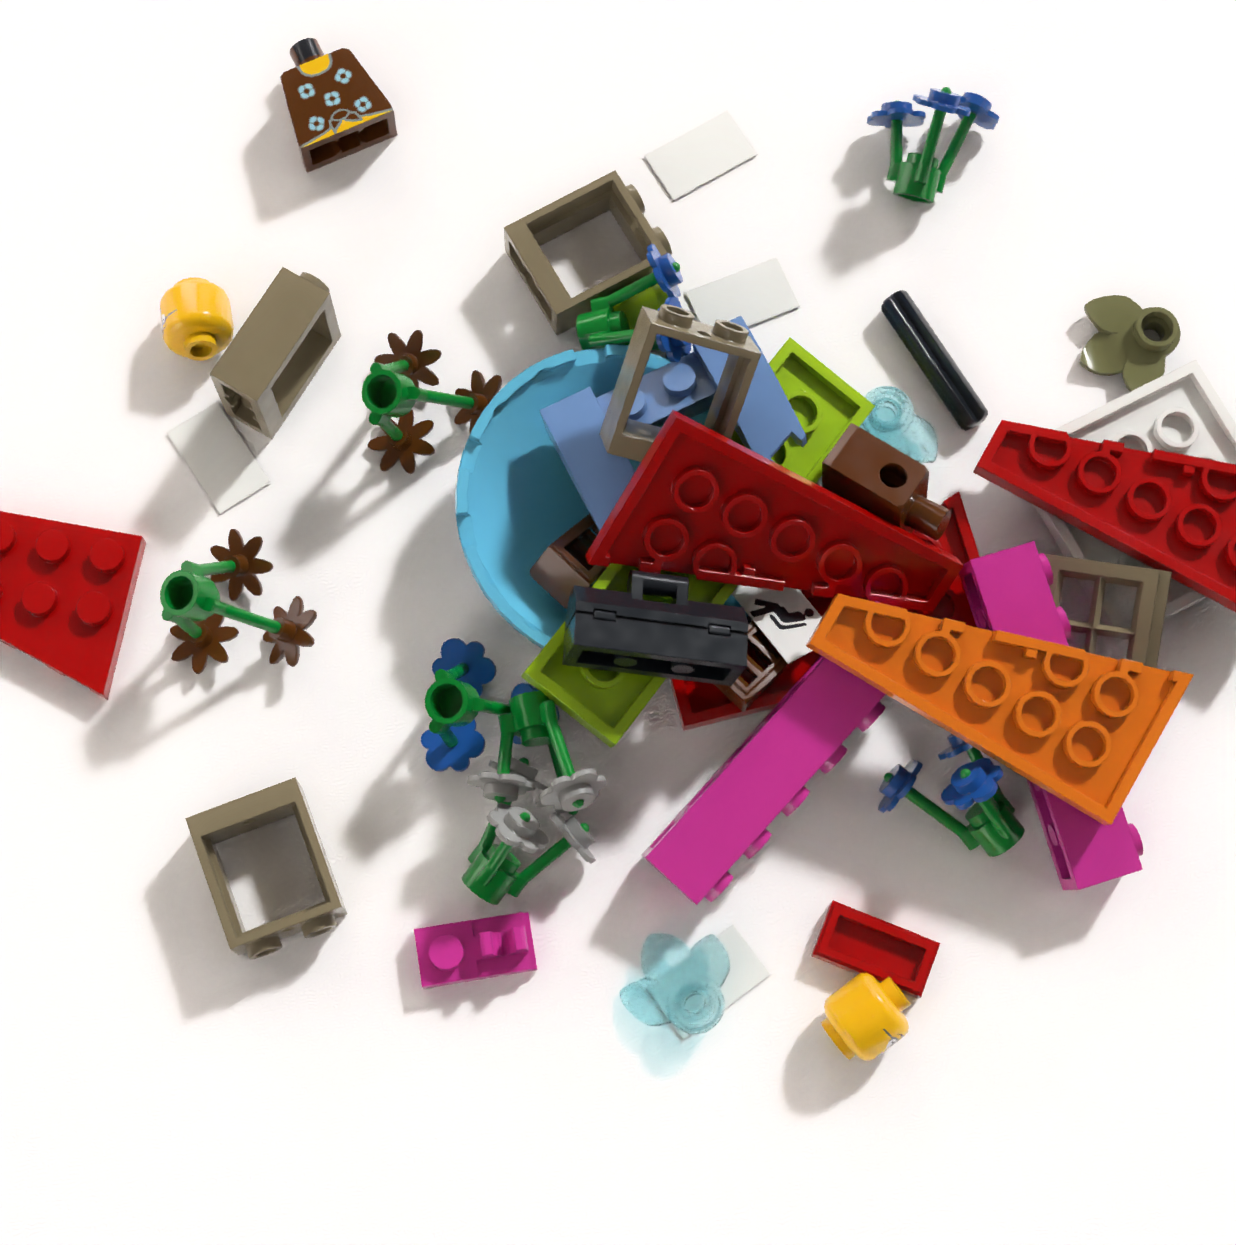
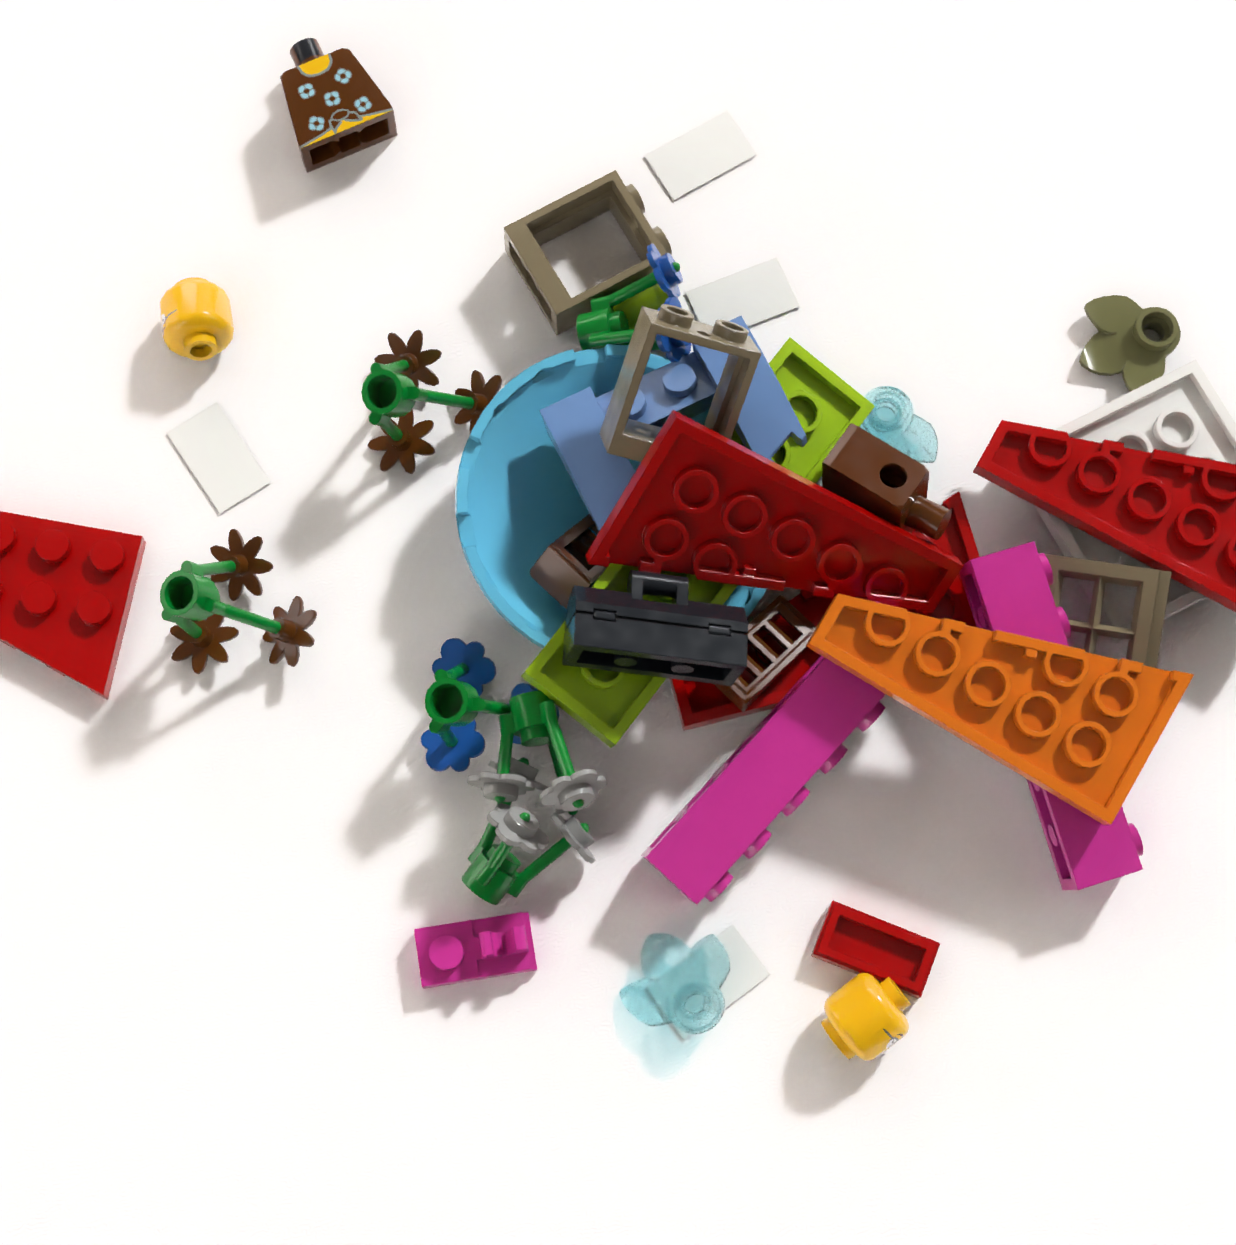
dark tan window [185,777,347,959] -> none
dark tan window [210,267,341,440] -> none
white sticker [732,585,822,664] -> none
plant [867,87,1000,204] -> none
plant [878,734,1025,857] -> none
black axle [881,290,988,431] -> none

